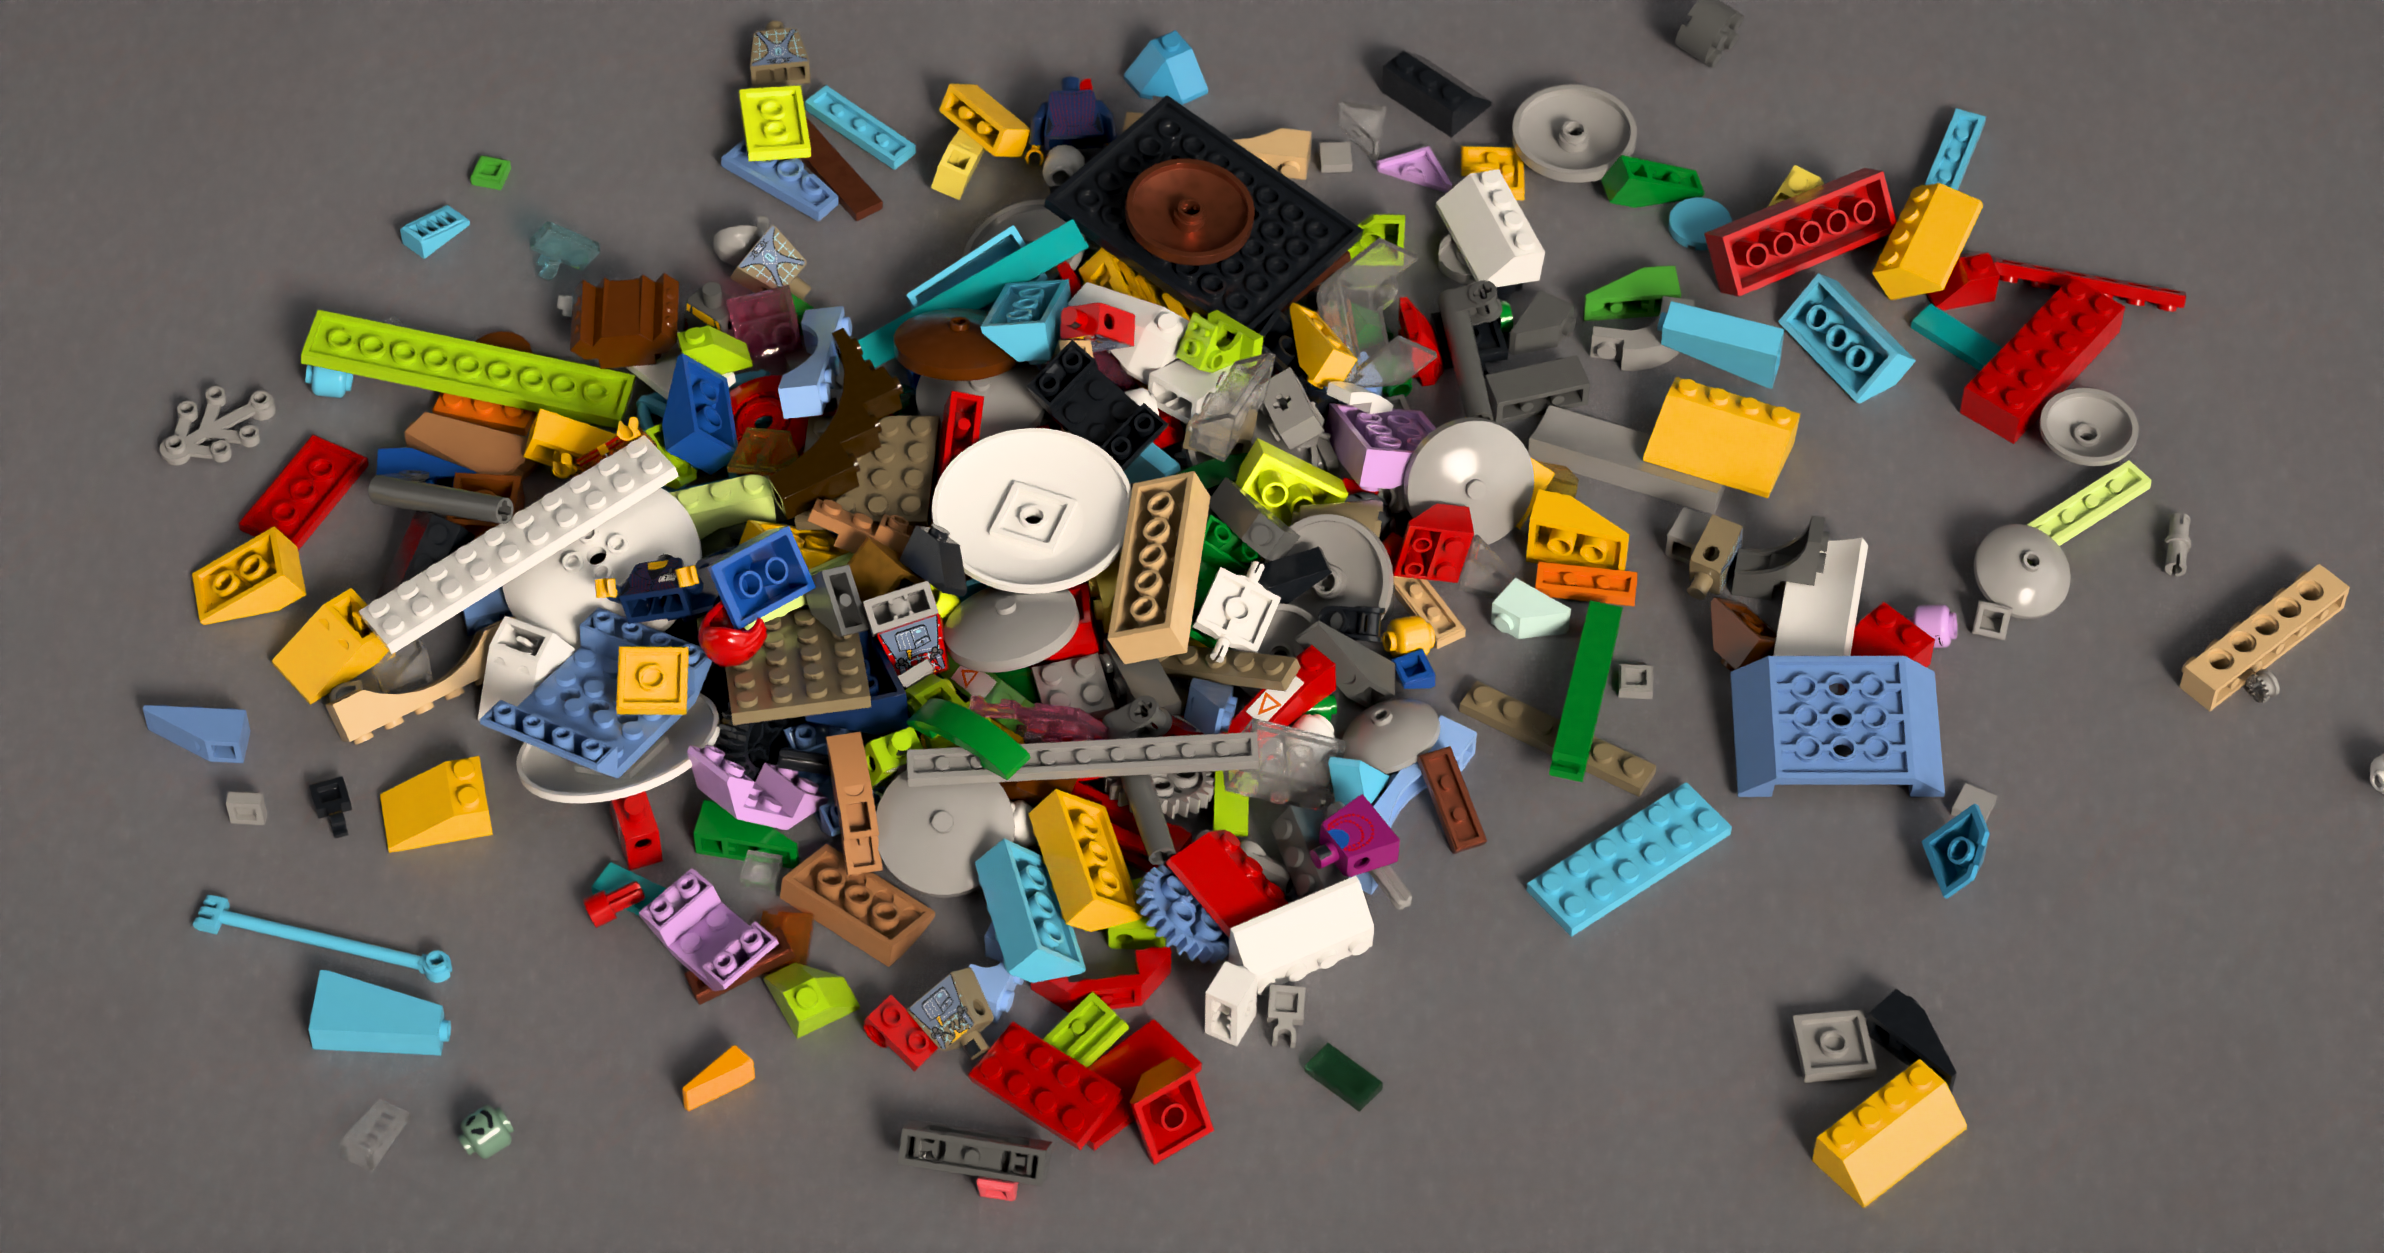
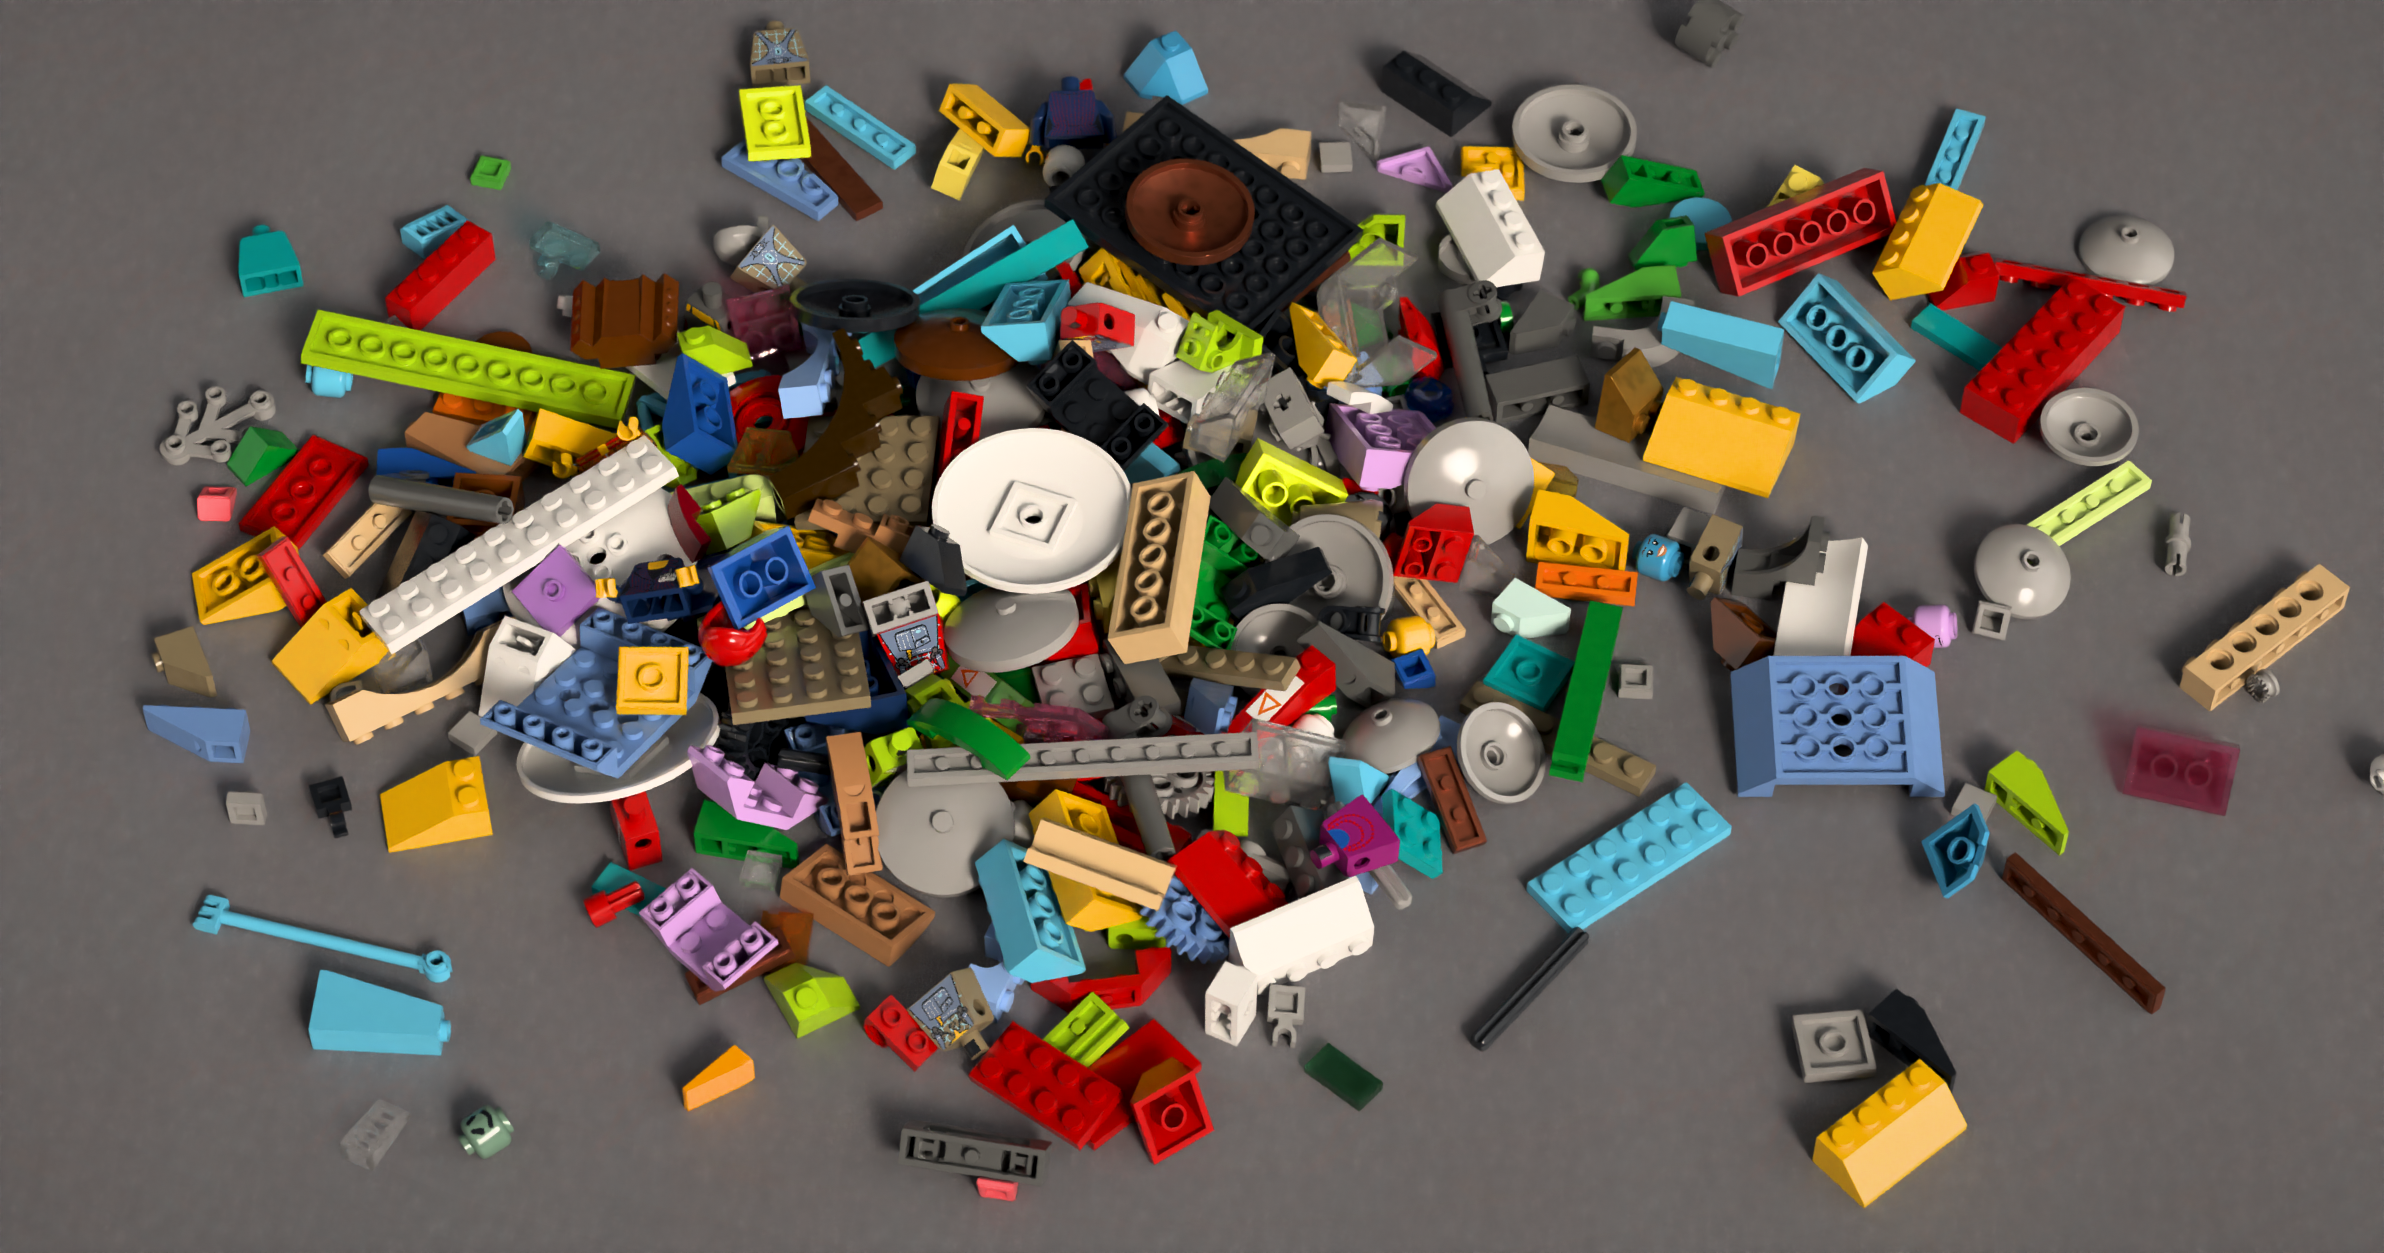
white plate [1193,561,1281,663] -> none
none -> dark tan slope [151,626,217,698]
none -> coral slope [197,486,237,522]
none -> green slope [227,426,299,487]
none -> teal torso [239,225,304,297]
none -> tile [256,536,327,628]
none -> tan tile [323,503,412,579]
none -> red brick [385,220,496,331]
none -> light grey tile [448,711,497,756]
none -> medium azure slope [466,409,527,466]
none -> medium lavender plate [512,545,600,637]
none -> dark red slope [668,484,712,563]
none -> lime slope [696,487,761,555]
none -> black dish [790,279,920,333]
none -> tan slope [1023,818,1177,911]
none -> teal plate [1382,789,1443,879]
none -> clear blue head [1404,375,1454,423]
none -> light grey dish [1457,702,1546,804]
none -> black axle [1470,927,1589,1051]
none -> teal plate [1483,634,1575,713]
none -> bright green arm [1568,268,1600,310]
none -> pearl gold slope [1595,348,1664,443]
none -> green slope [1628,215,1697,271]
none -> dark azure head [1632,533,1685,582]
none -> lime slope [1984,750,2069,856]
none -> copper tile [2002,852,2166,1015]
none -> light grey dish [2079,215,2174,286]
none -> clear pink slope [2122,722,2240,816]

